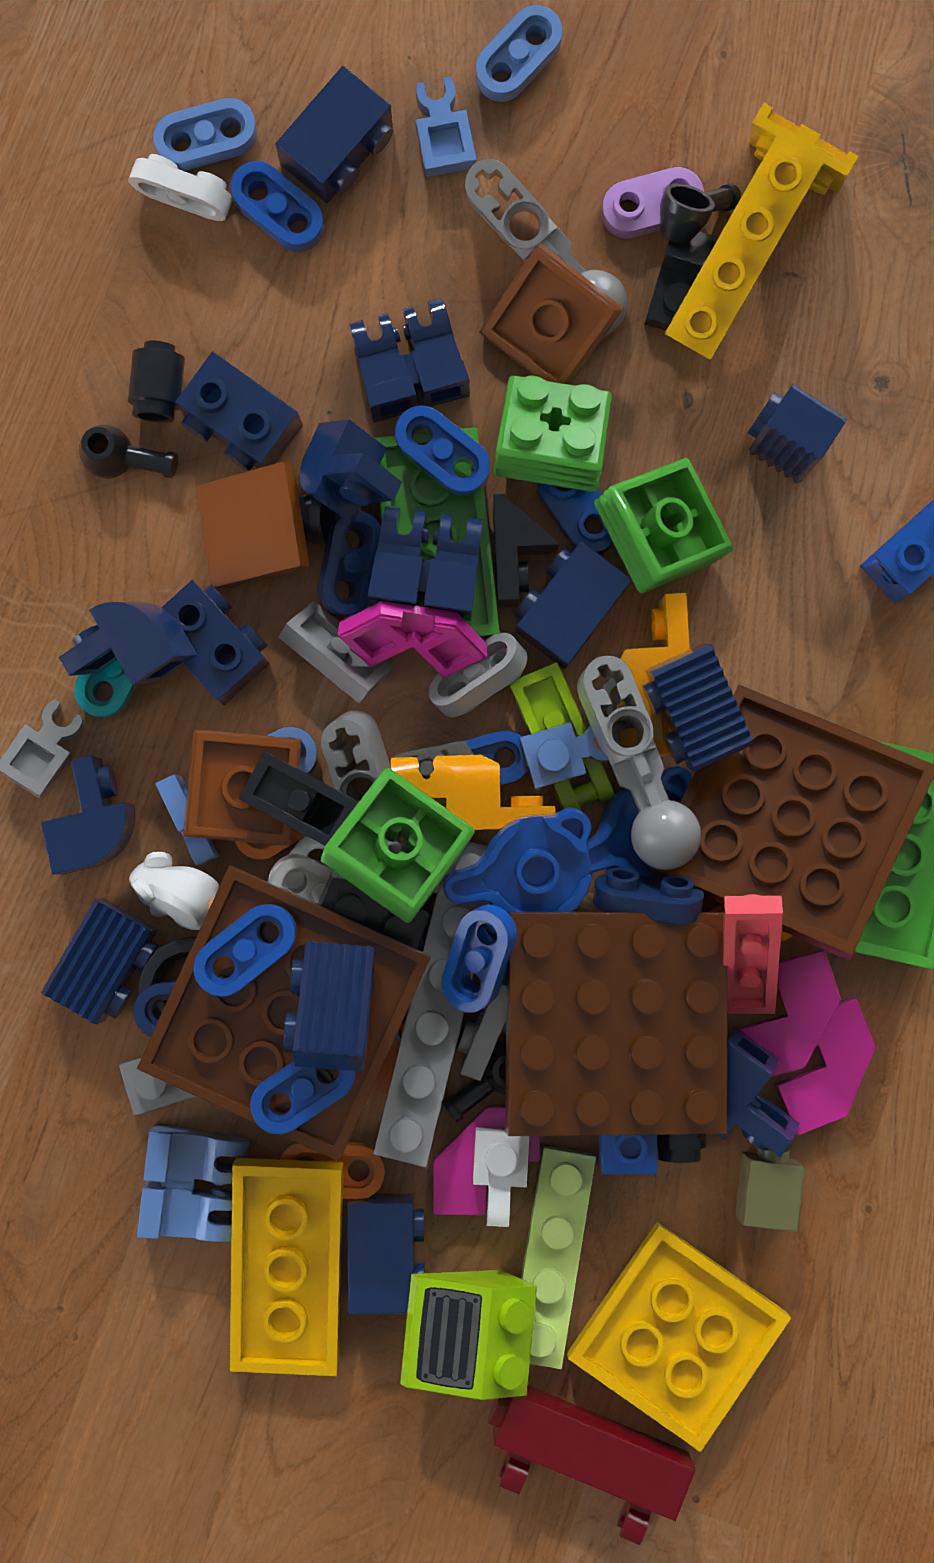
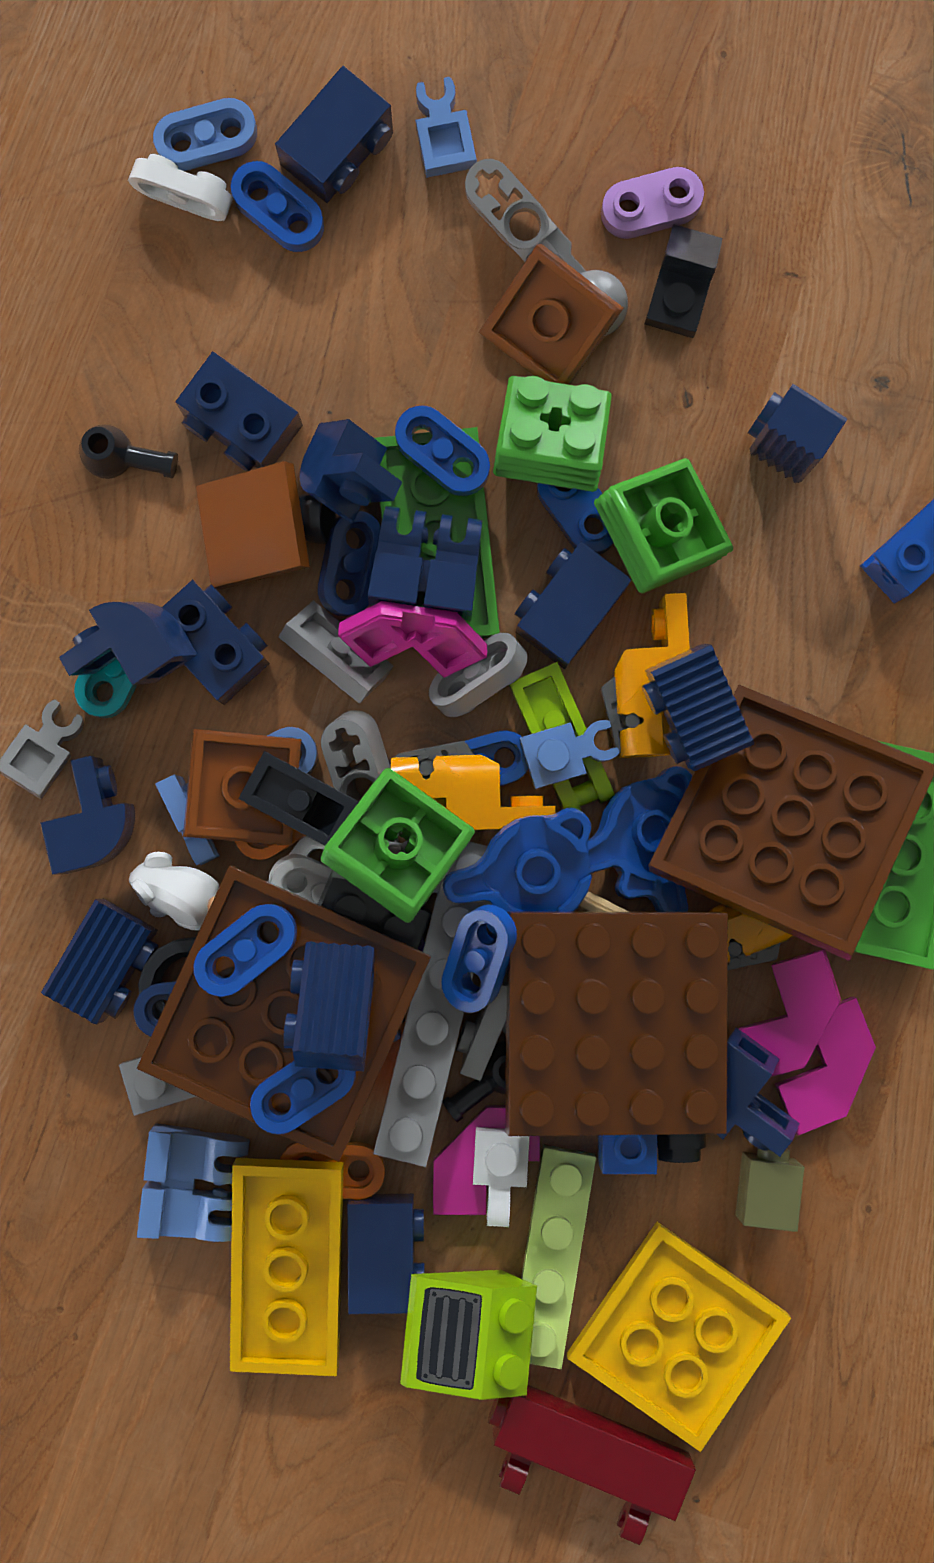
black brick [128,340,185,423] -> none
dark blue legs [349,298,470,423] -> none
medium blue plate [476,5,562,102] -> none
black slope [492,494,559,608] -> none
light grey beam [577,656,701,870] -> none
dark blue plate [593,867,704,924] -> none
black bar [660,183,741,244] -> none
yellow bracket [665,102,859,360] -> none
coral plate [723,894,783,1014] -> none

